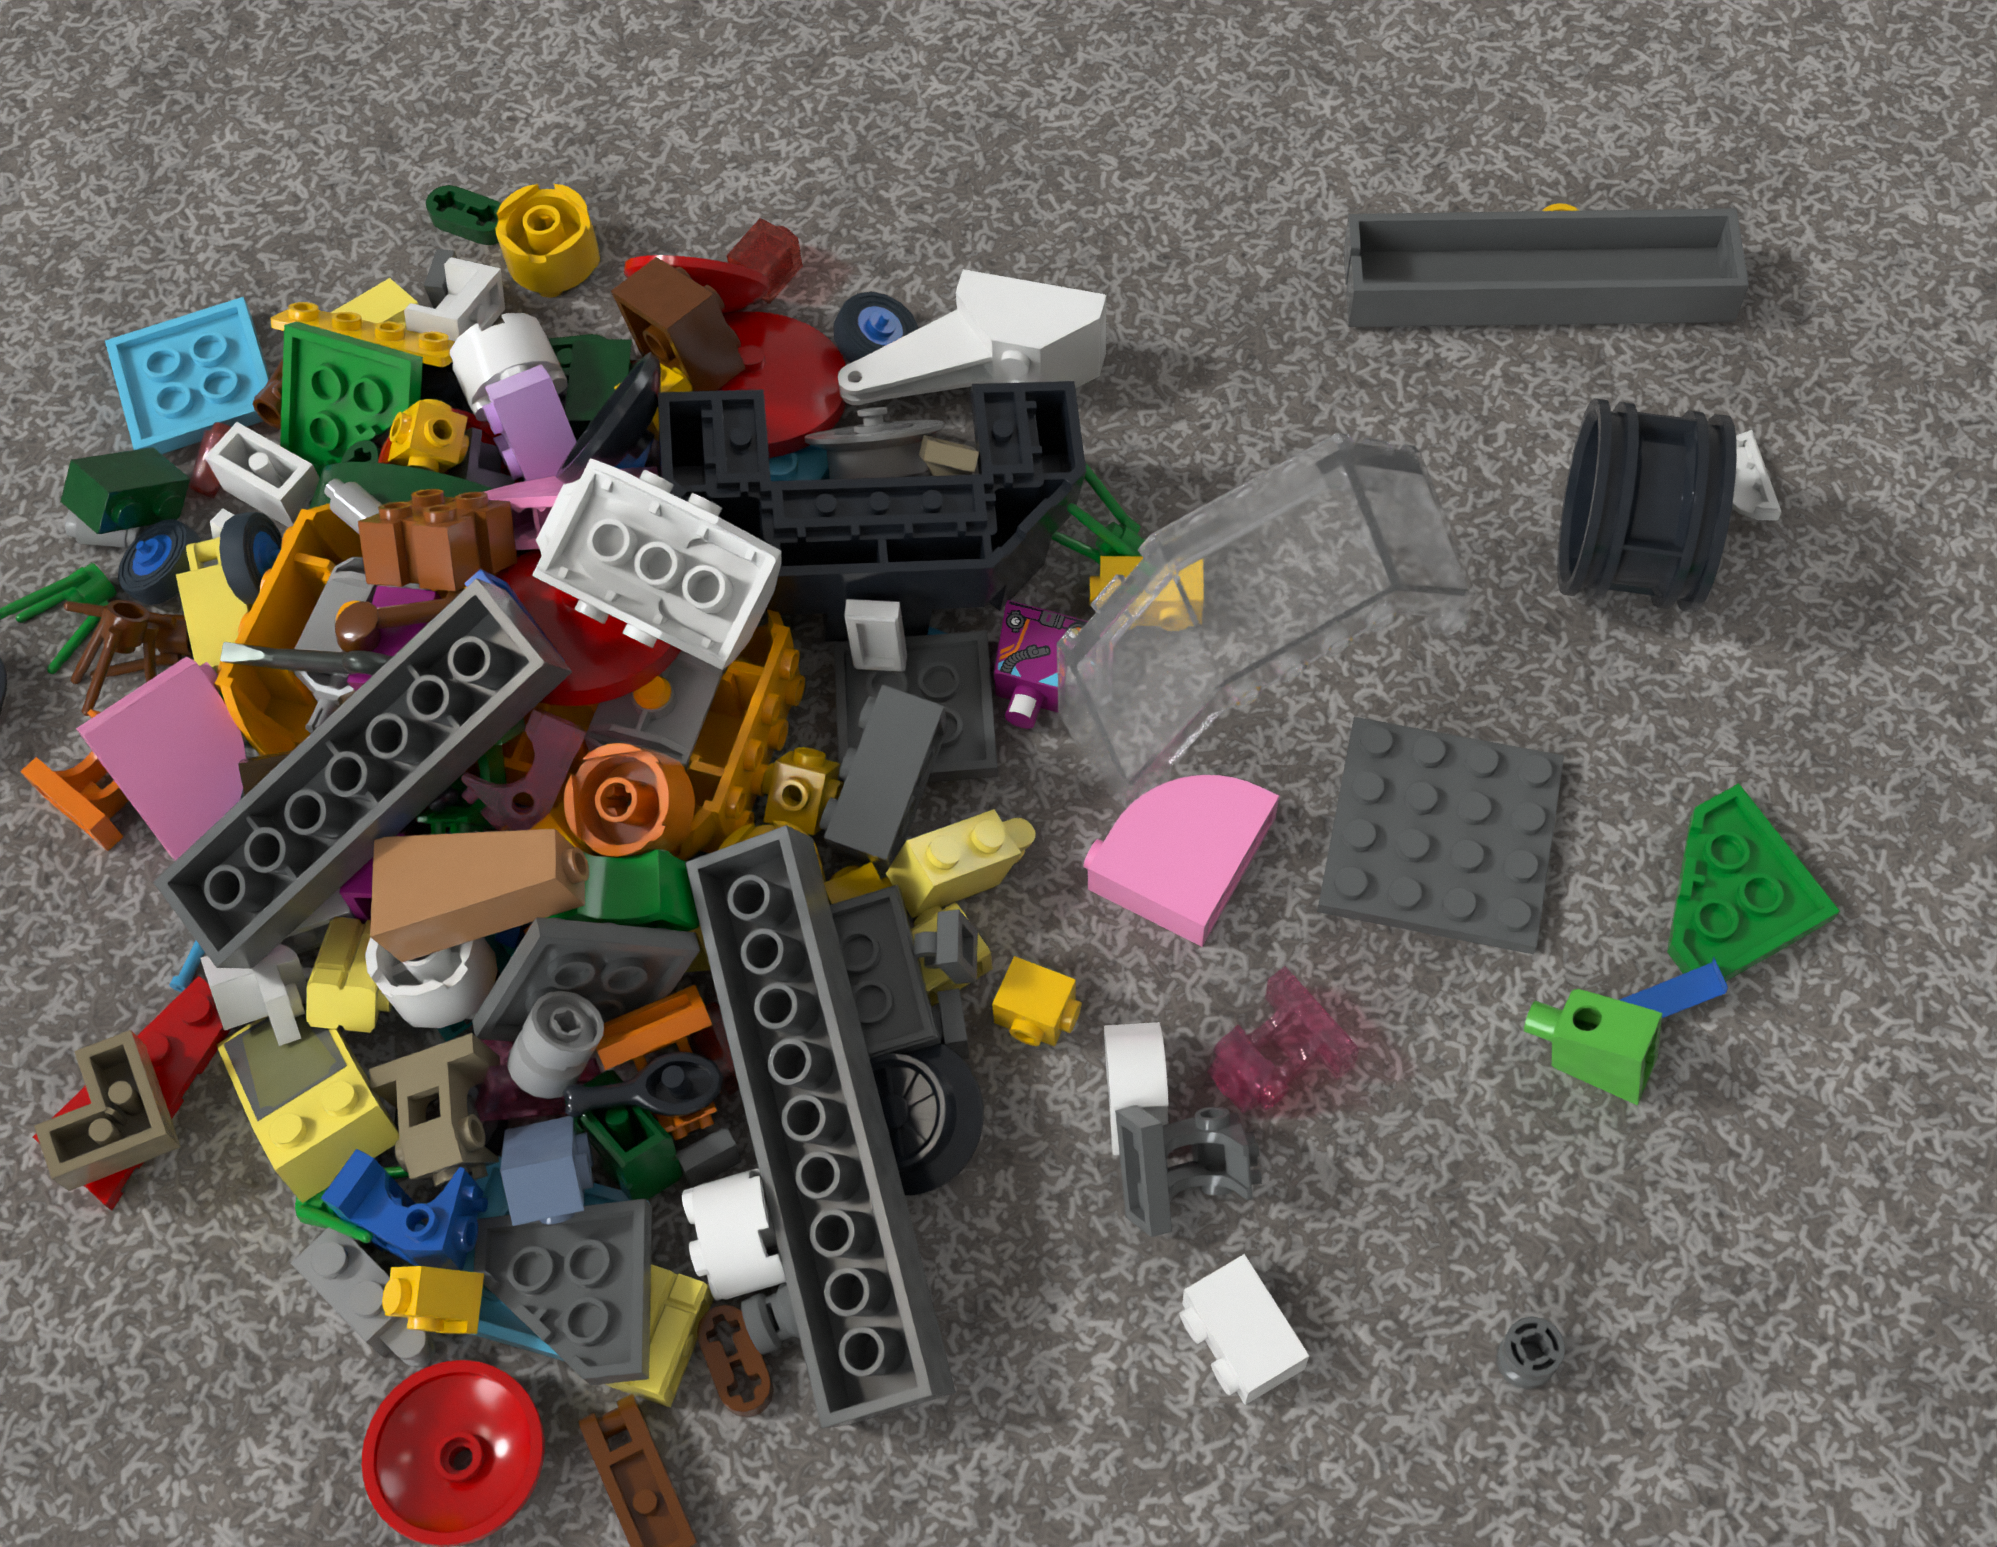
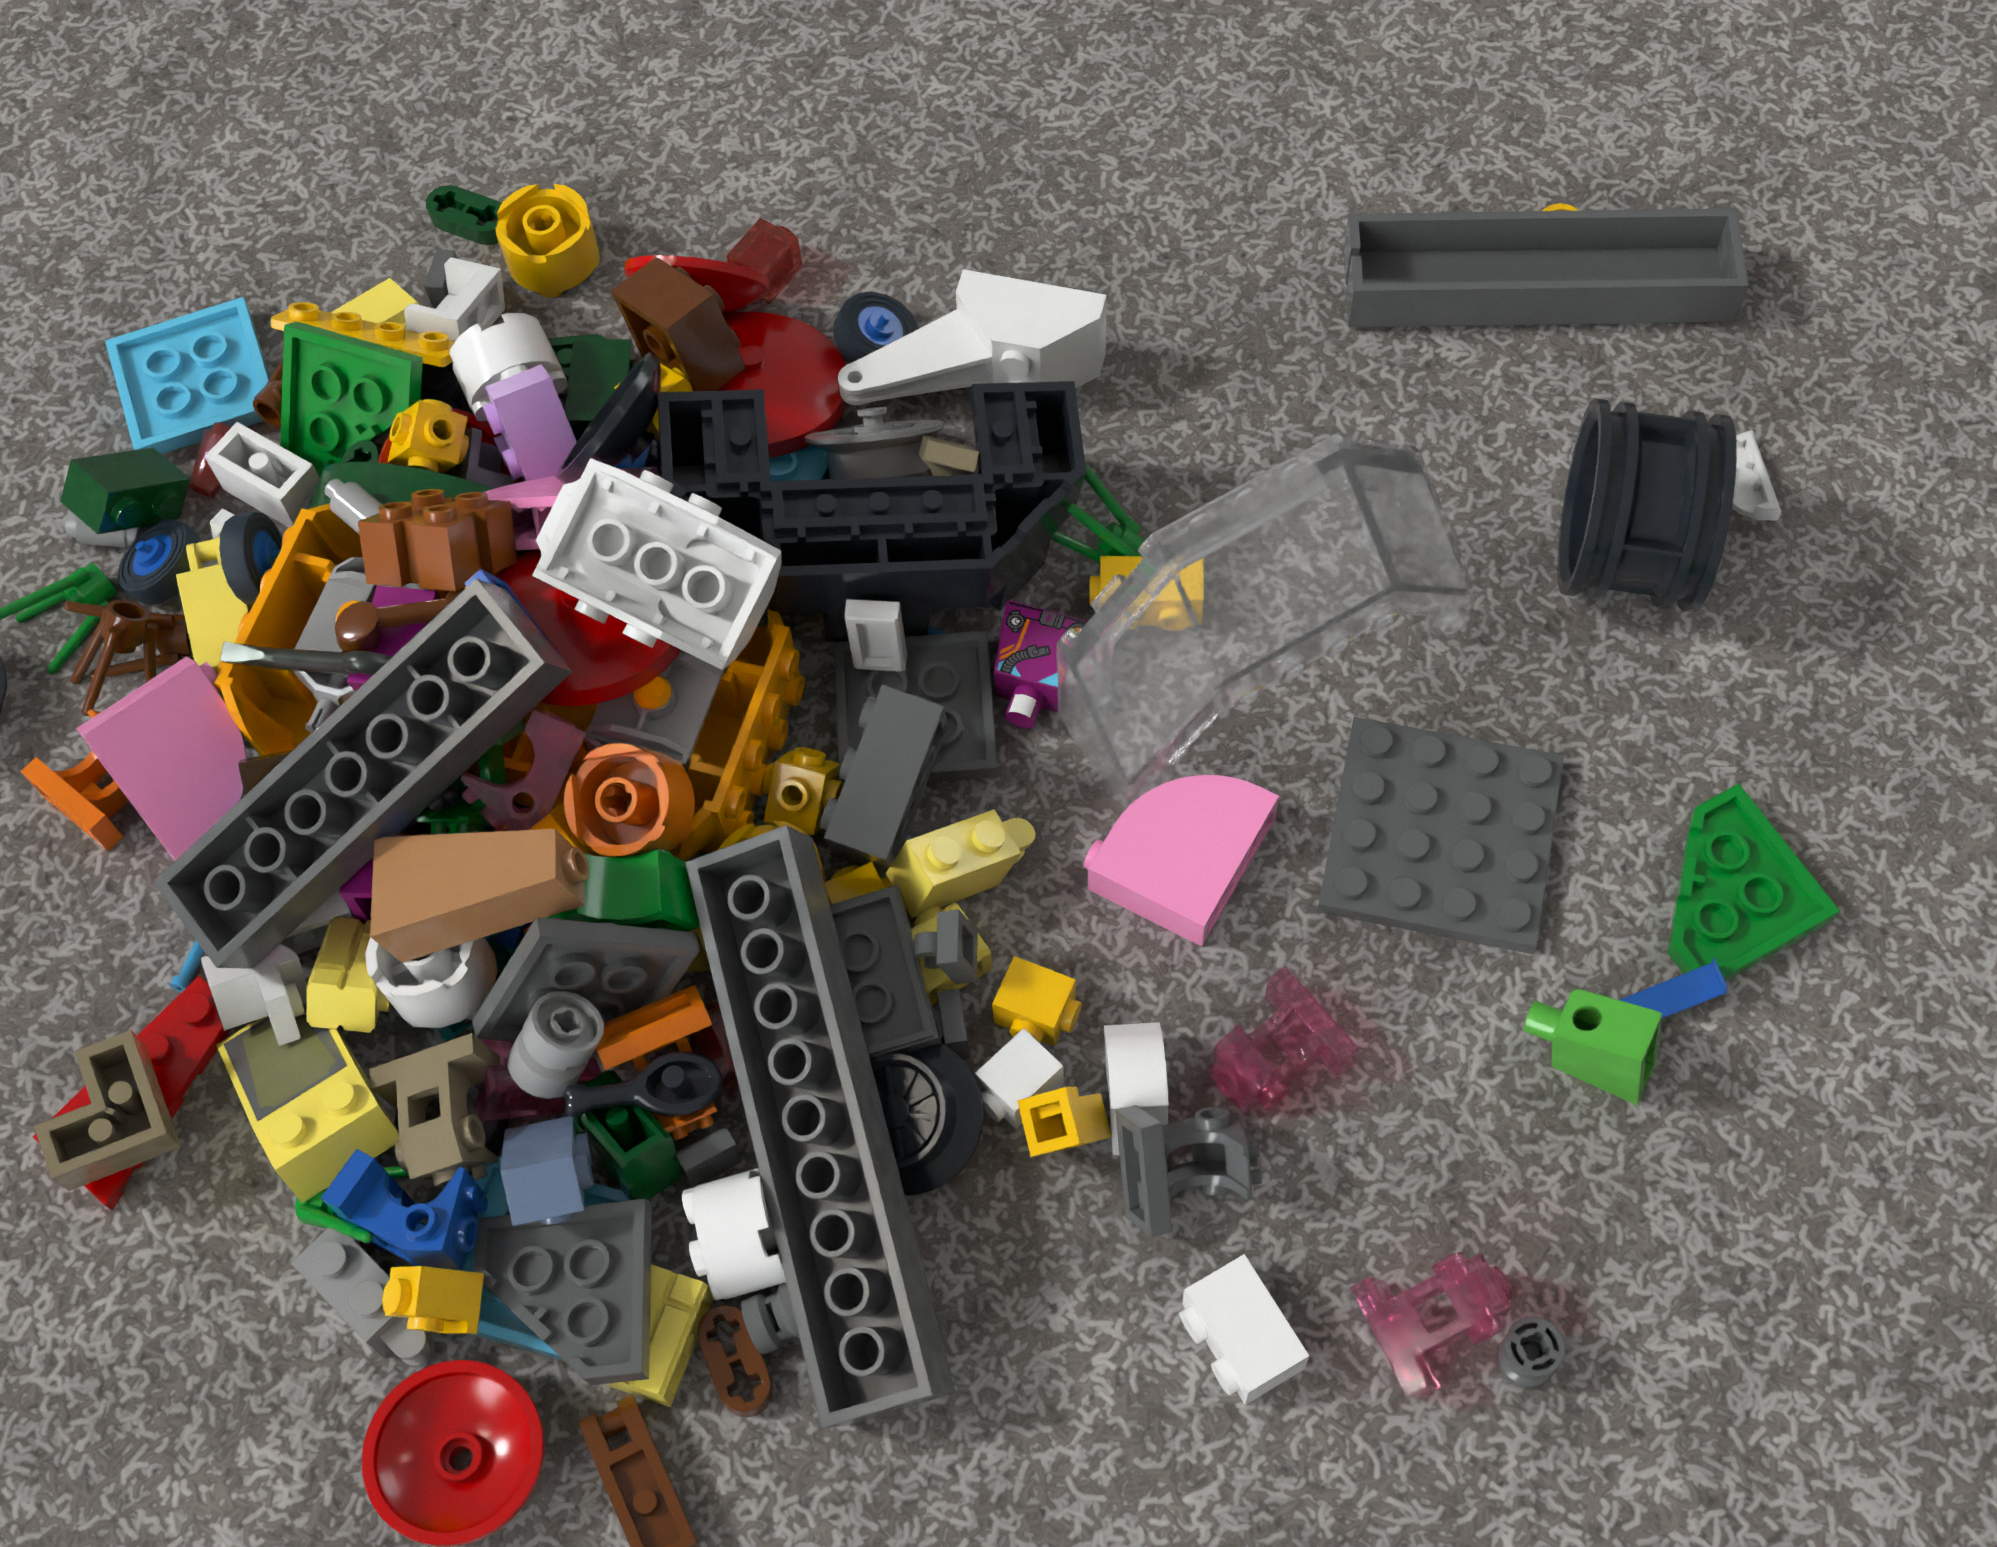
none -> white brick [975,1028,1064,1129]
none -> yellow brick [1017,1086,1112,1157]
none -> clear pink tile [1350,1252,1512,1399]

